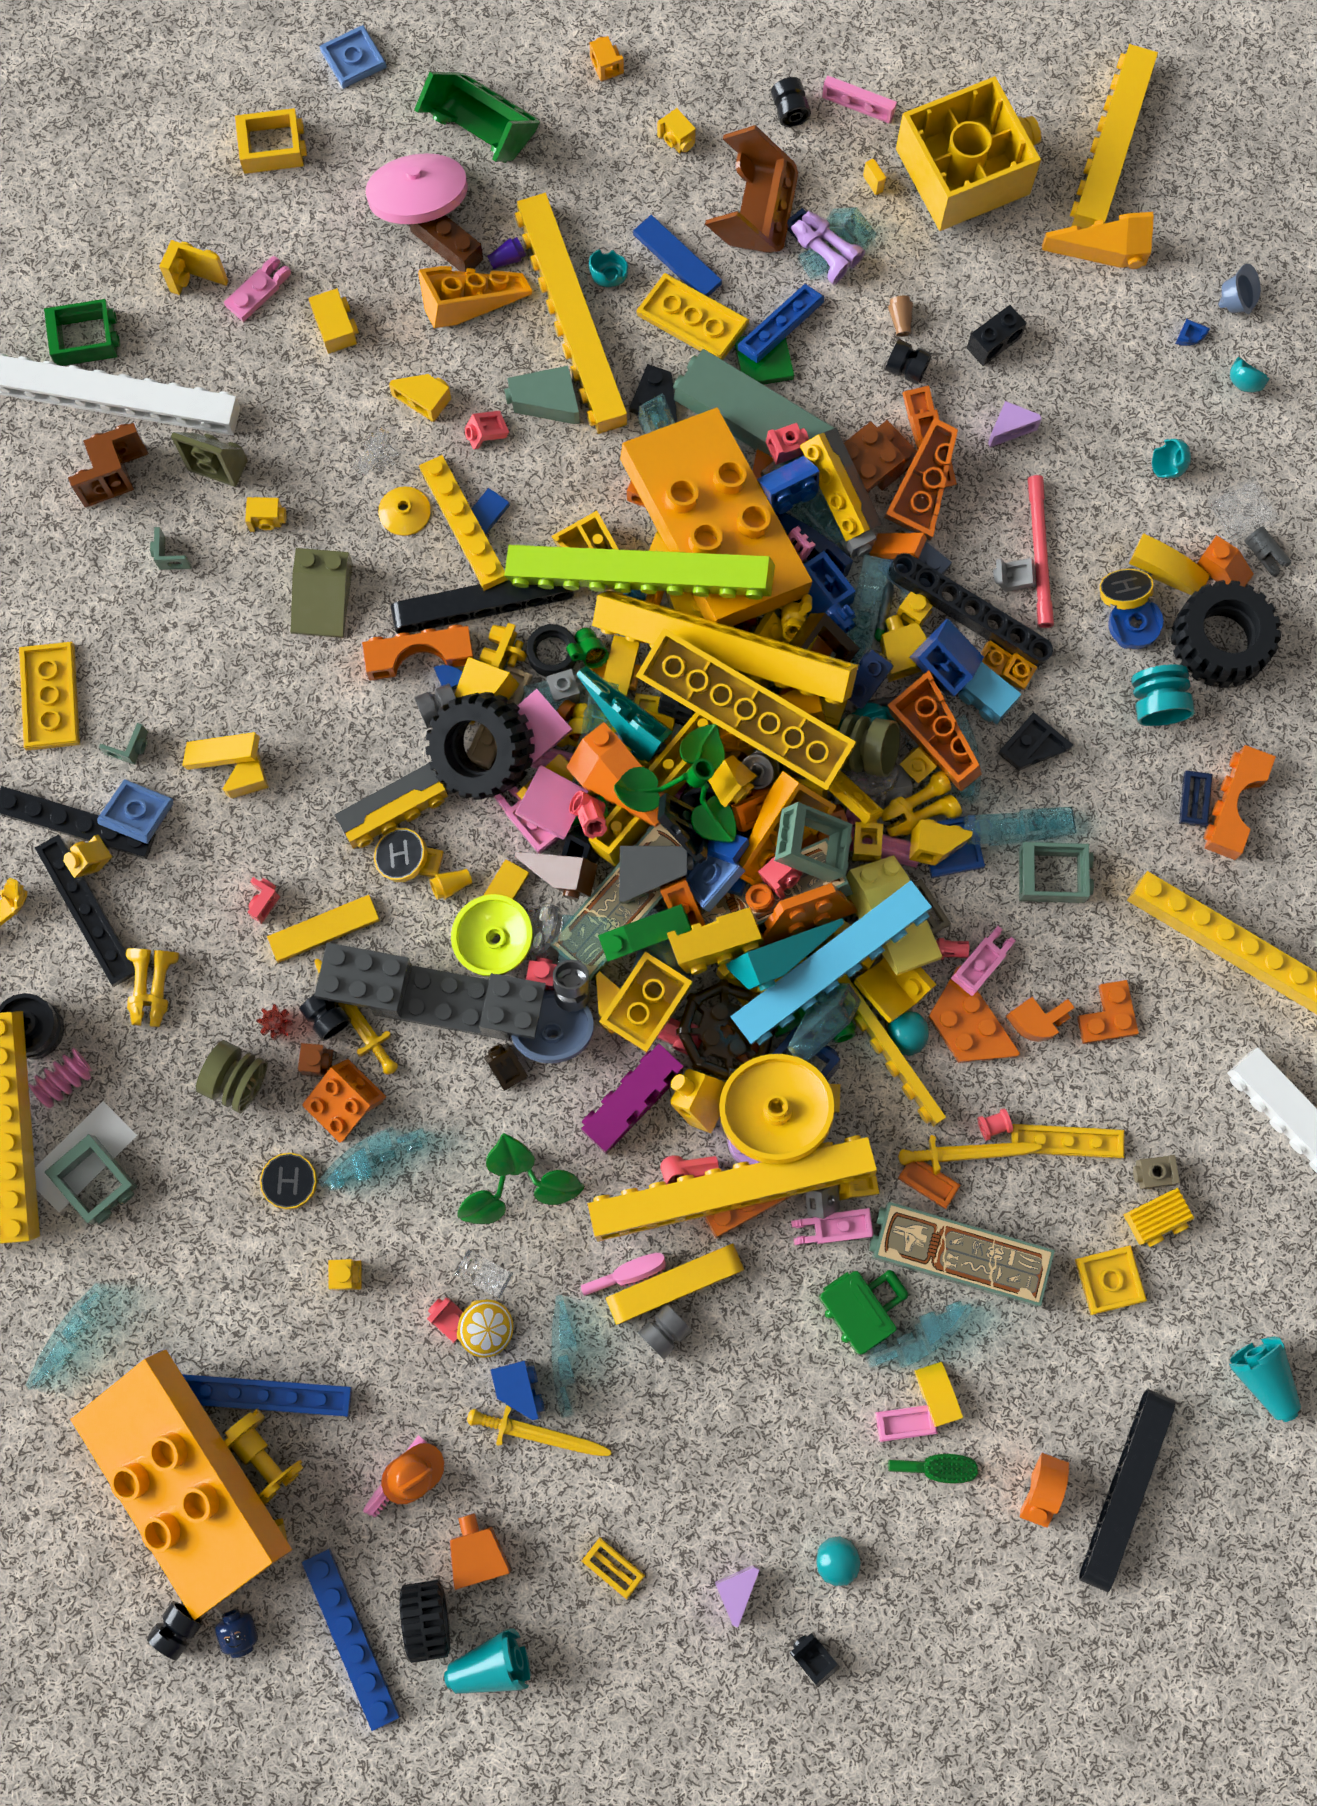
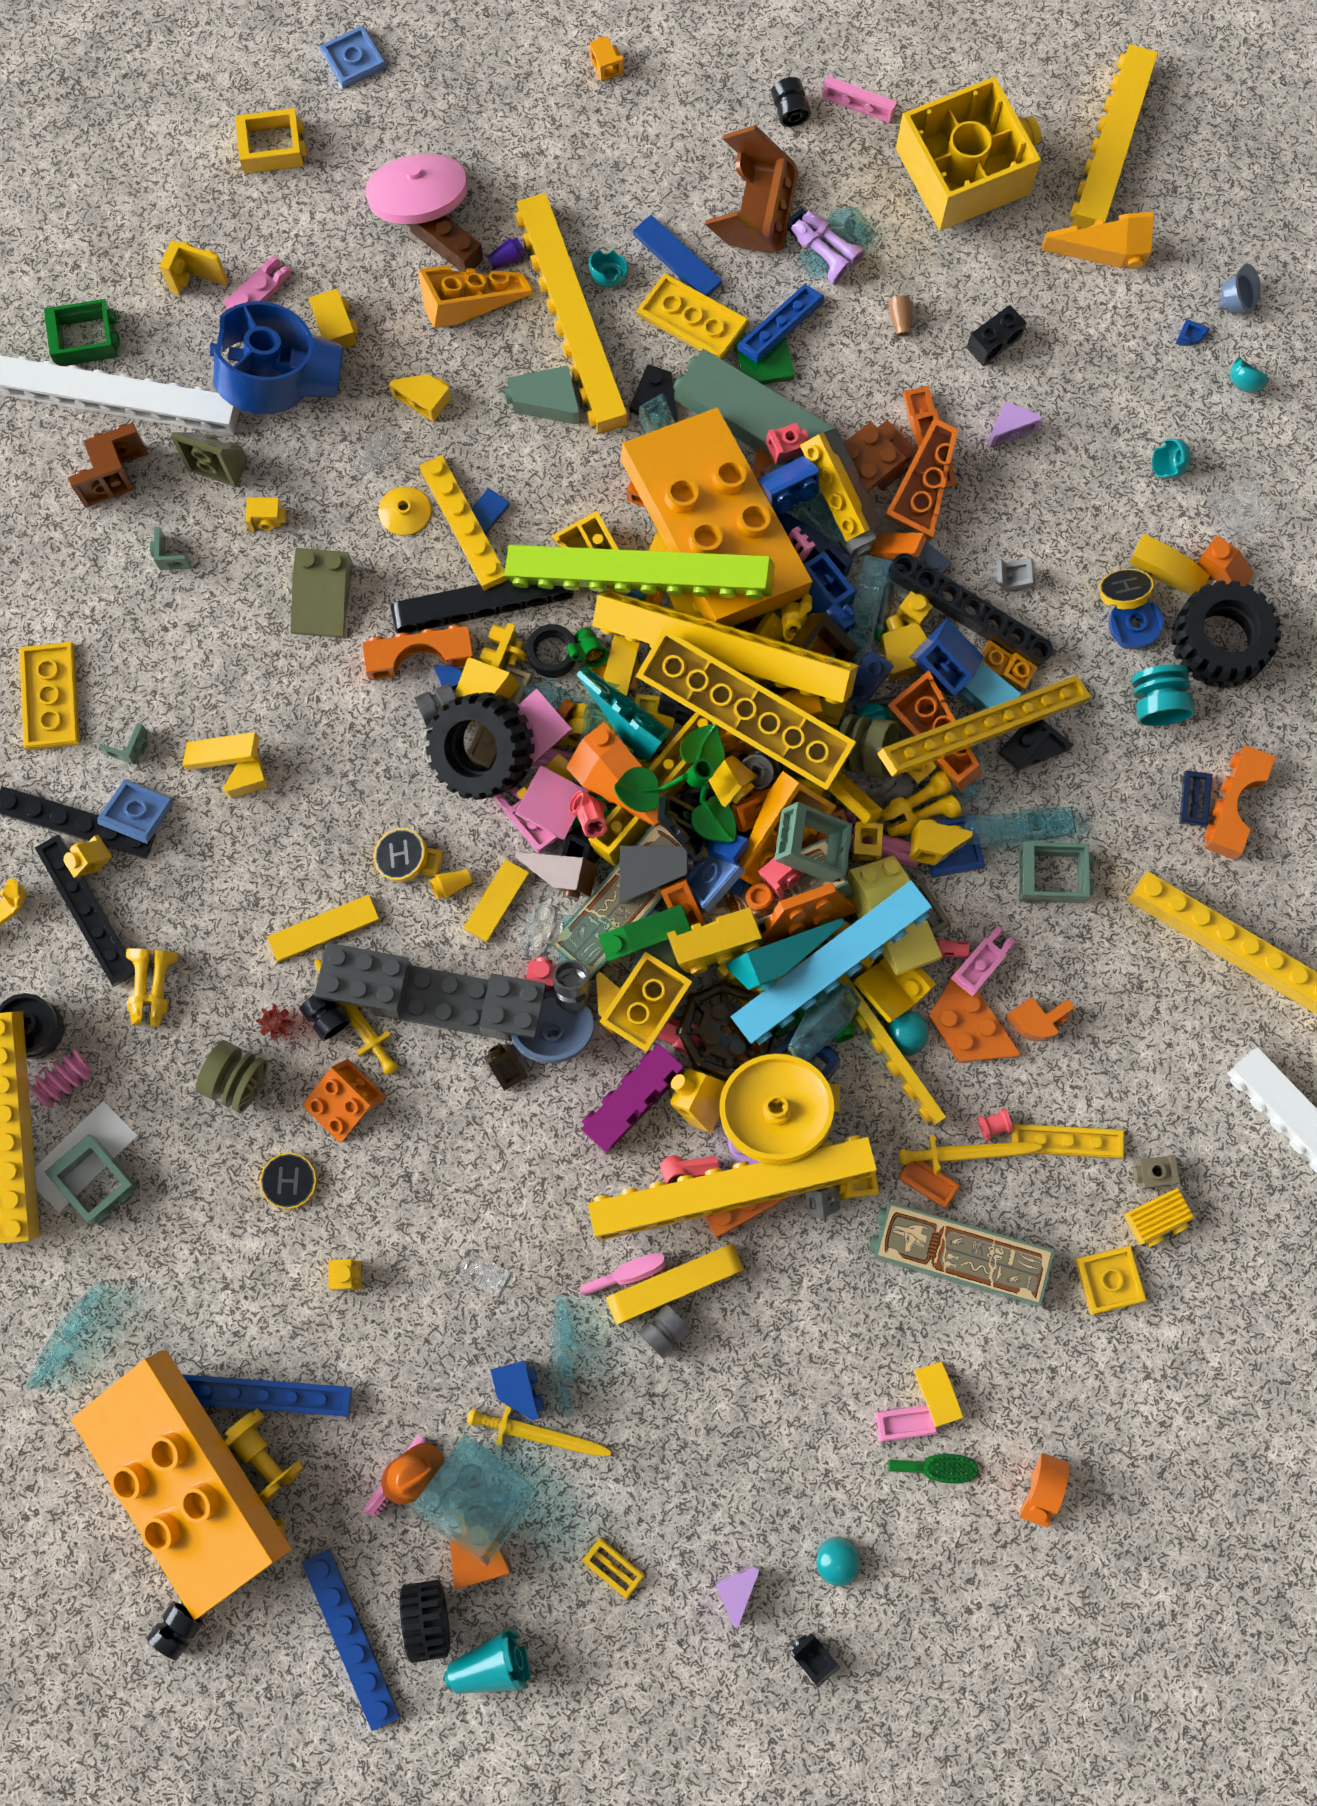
dark blue head [215,1609,258,1658] -> none
coral bracket [248,877,280,924] -> none
dark orange brick [297,1043,334,1077] -> none
clear light blue slope [319,1127,428,1191] -> none
piece [335,763,448,849] -> none
green windscreen [414,72,540,163] -> none
coral bracket [427,1297,463,1343] -> none
neon yellow dish [451,894,533,977] -> none
green plant [457,1133,585,1224] -> none
dish [457,1299,513,1358] -> none
coral bracket [465,411,509,449] -> none
light grey bracket [547,669,584,704] -> none
yellow brick [657,108,696,154] -> none
bright pink hinge [791,1208,873,1245] -> none
green piece [819,1270,909,1355] -> none
yellow tile [863,159,886,195] -> none
clear light blue slope [865,1301,972,1368] -> none
black wheel [885,339,932,385] -> none
coral piece [1028,475,1054,628] -> none
orange plate [1077,980,1139,1044] -> none
black beam [1079,1388,1176,1592] -> none
teal cone [1229,1336,1301,1422] -> none
dark grey hinge [1244,526,1291,577] -> none
none -> blue animal [210,301,343,414]
none -> clear light blue slope [411,1434,539,1566]
none -> yellow plate [878,675,1091,777]

